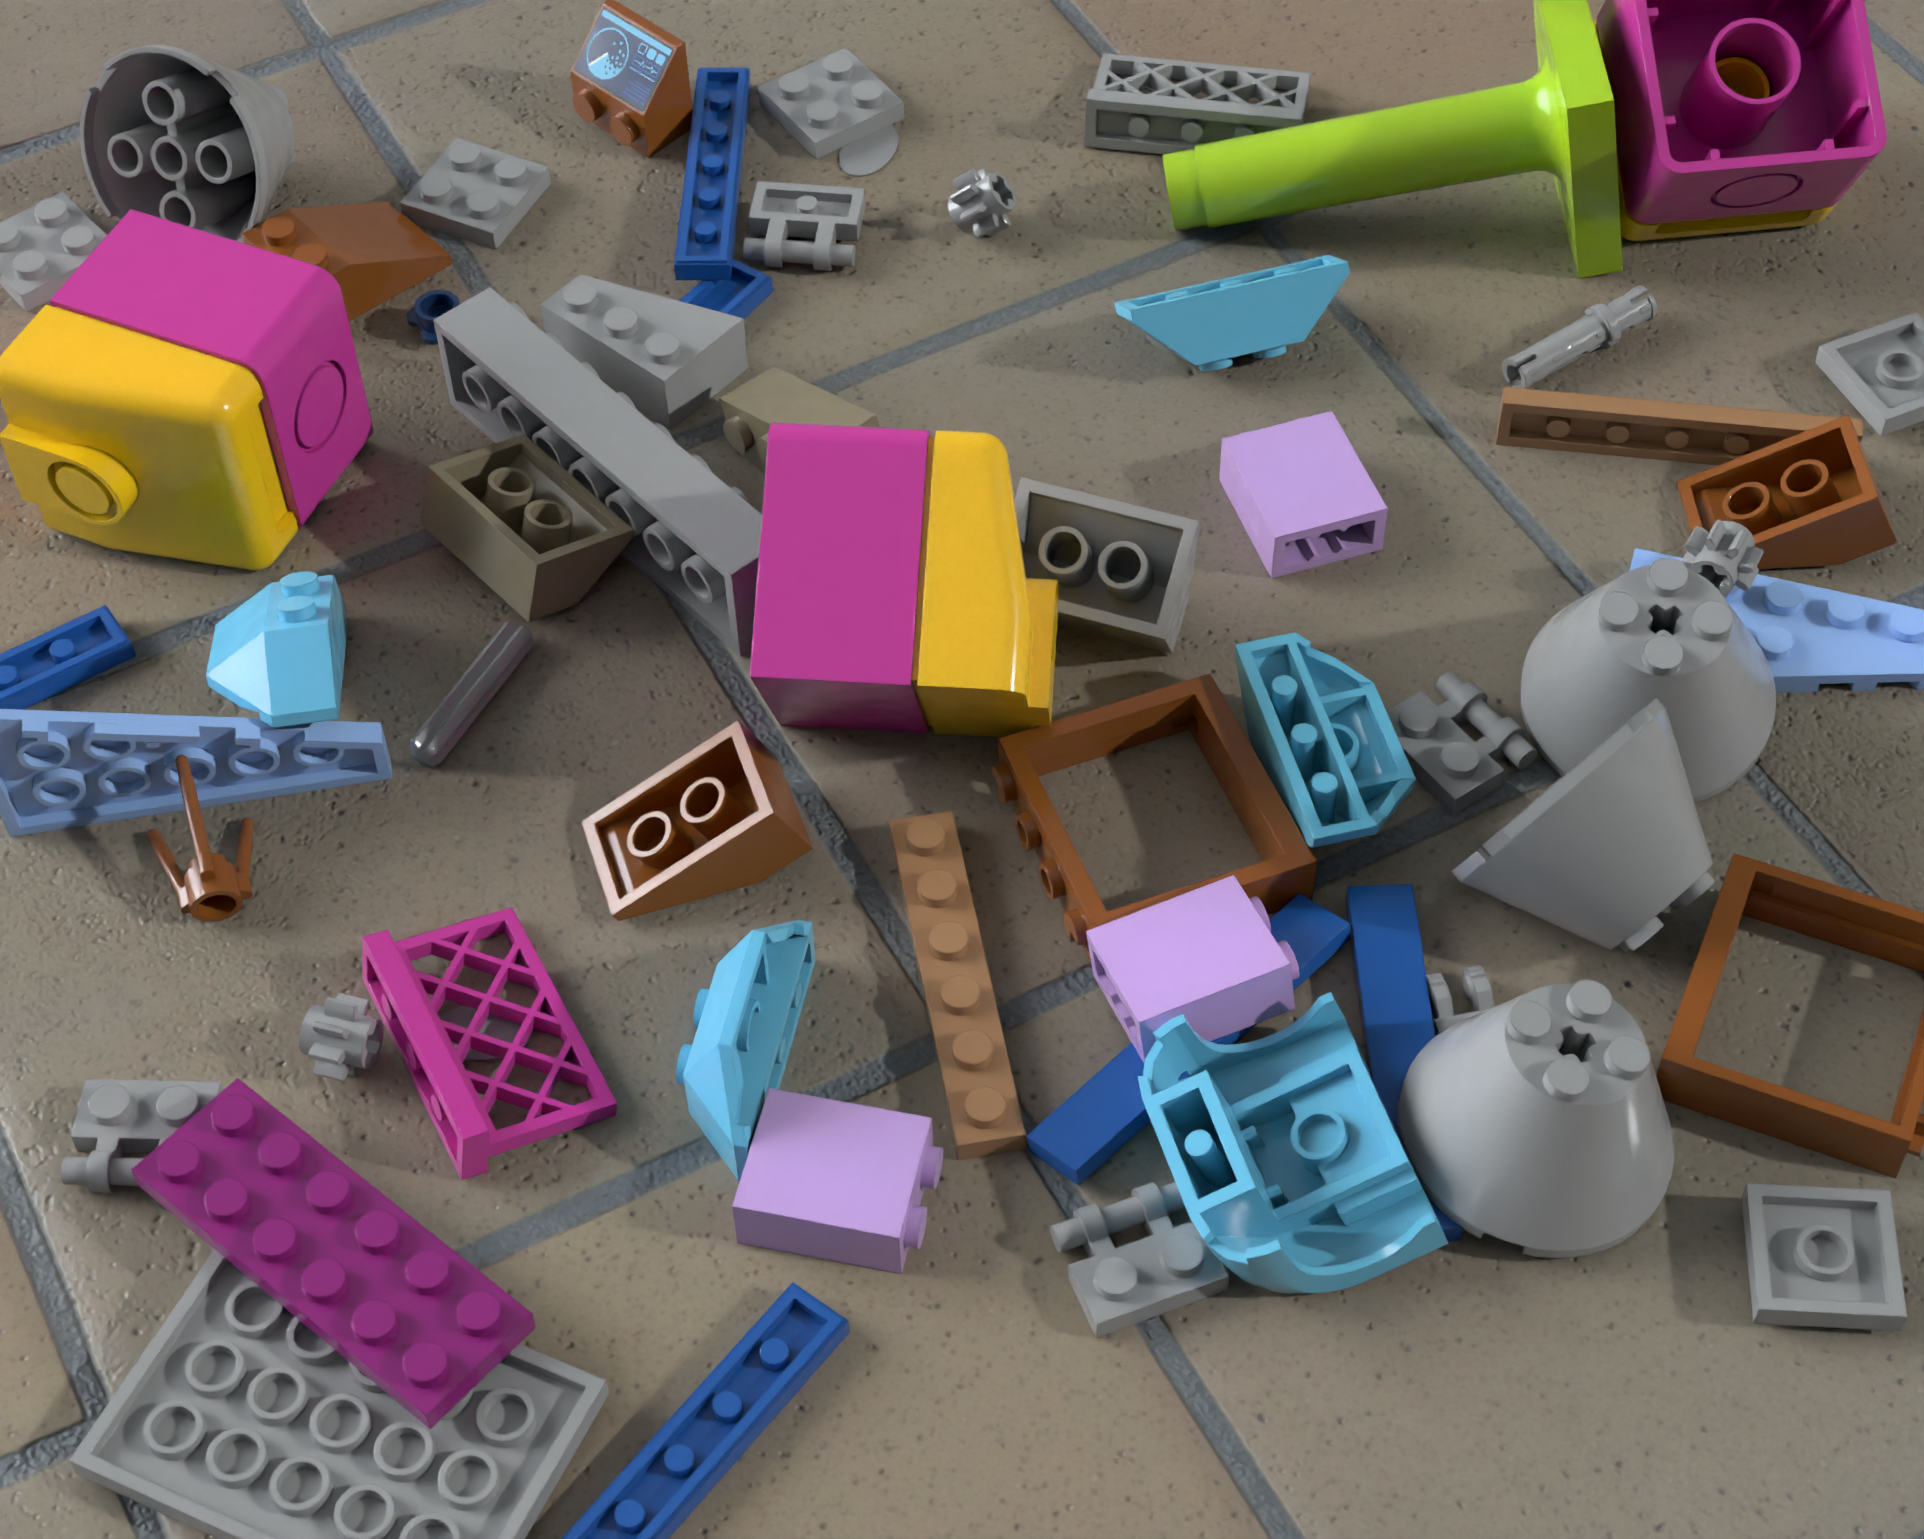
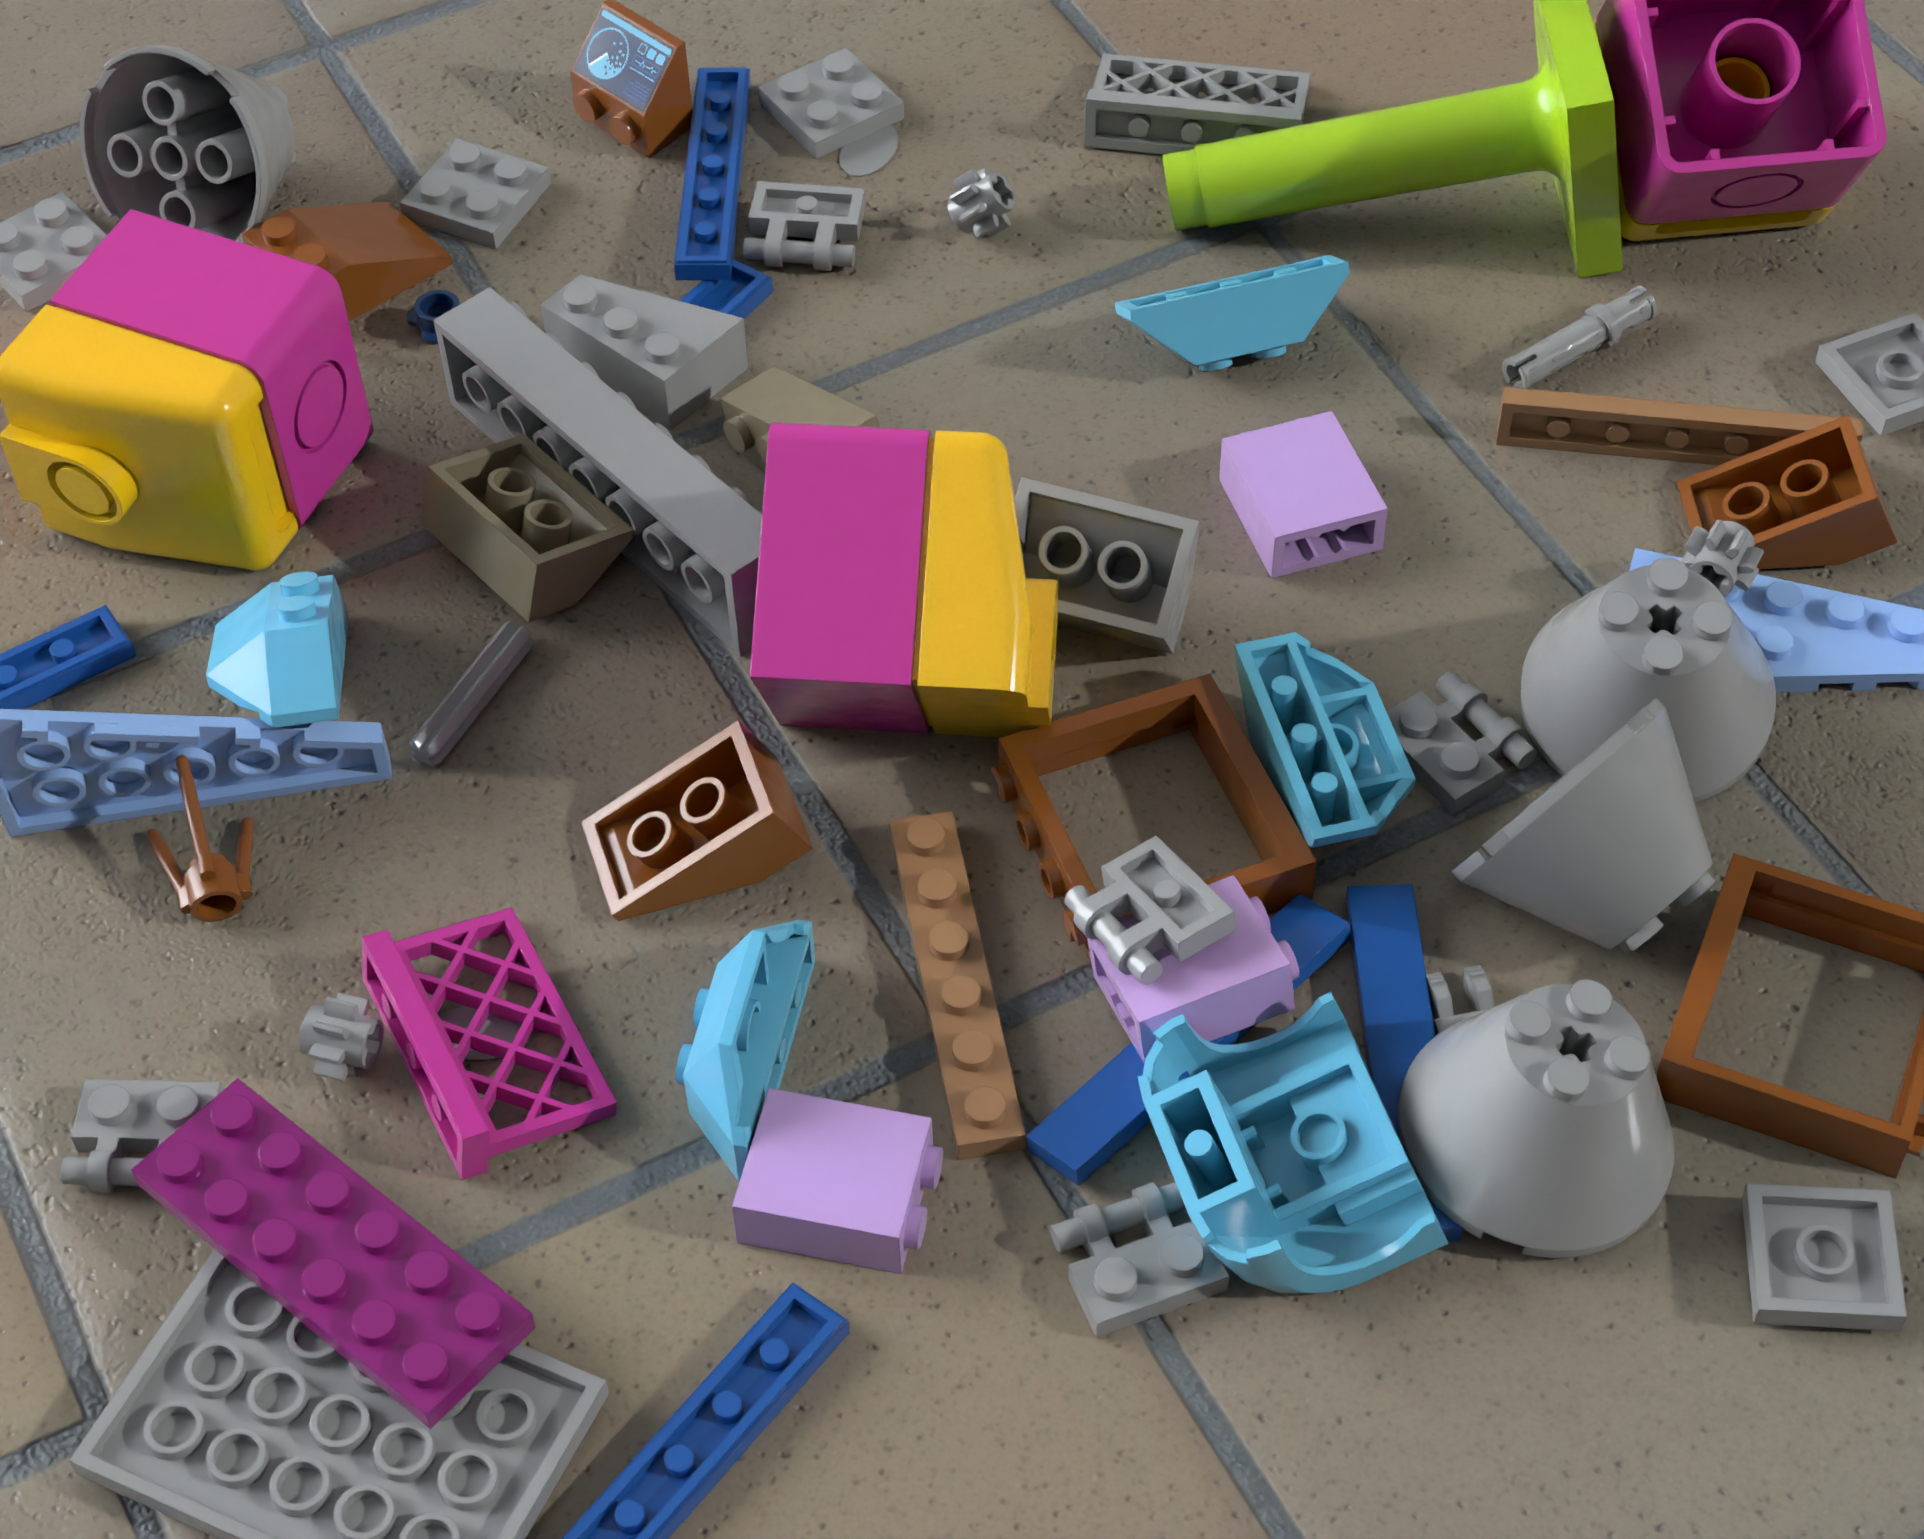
none -> light grey plate [1064,836,1237,985]

